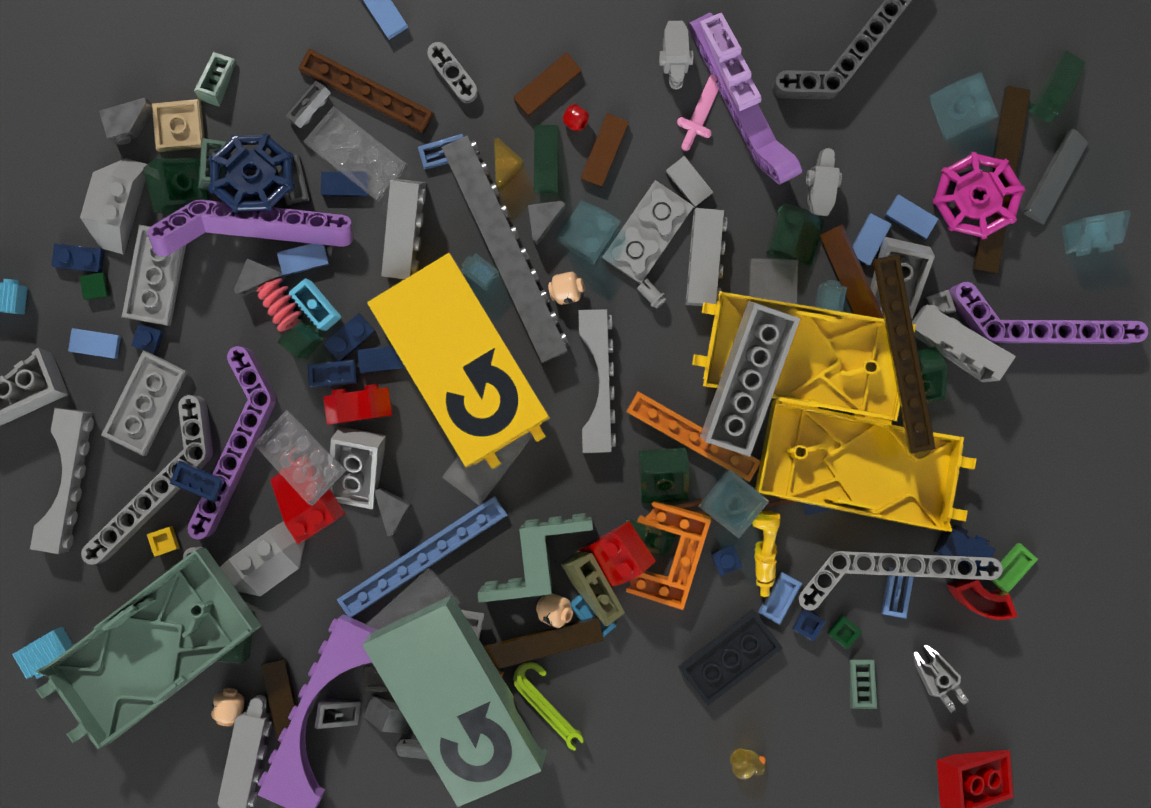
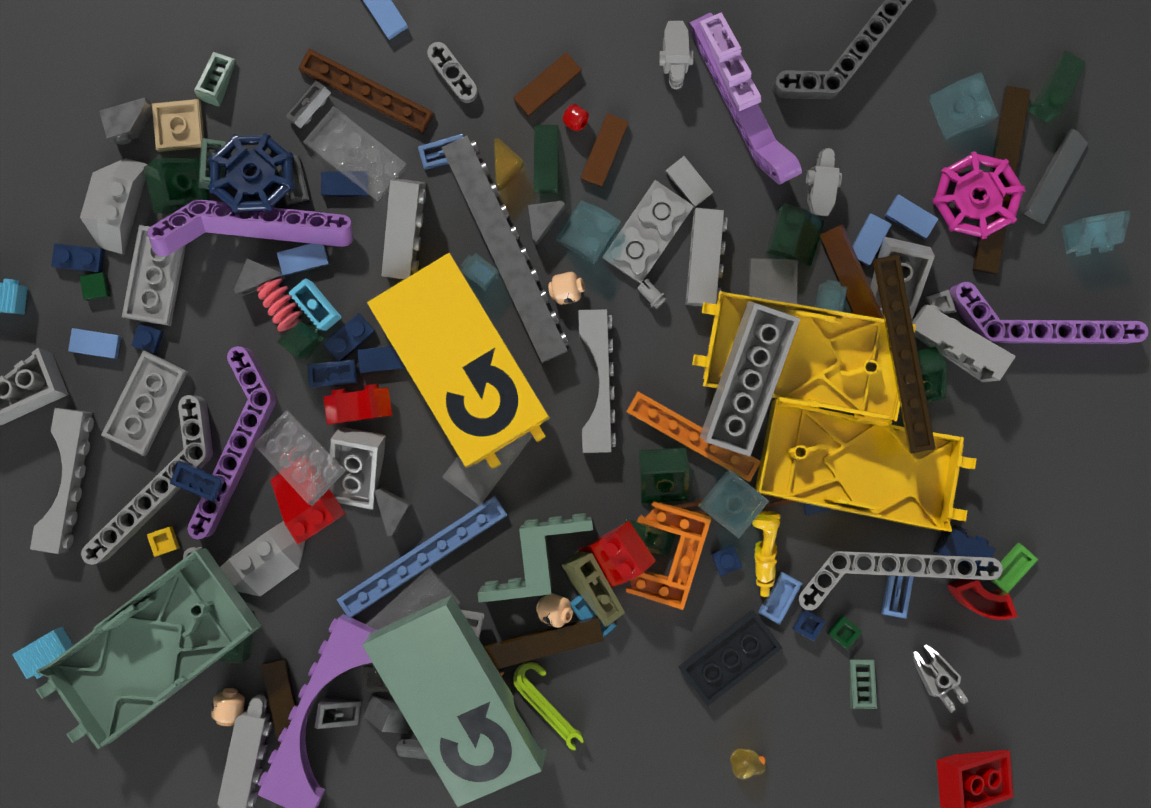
bright pink sword [677,73,719,151] -> none

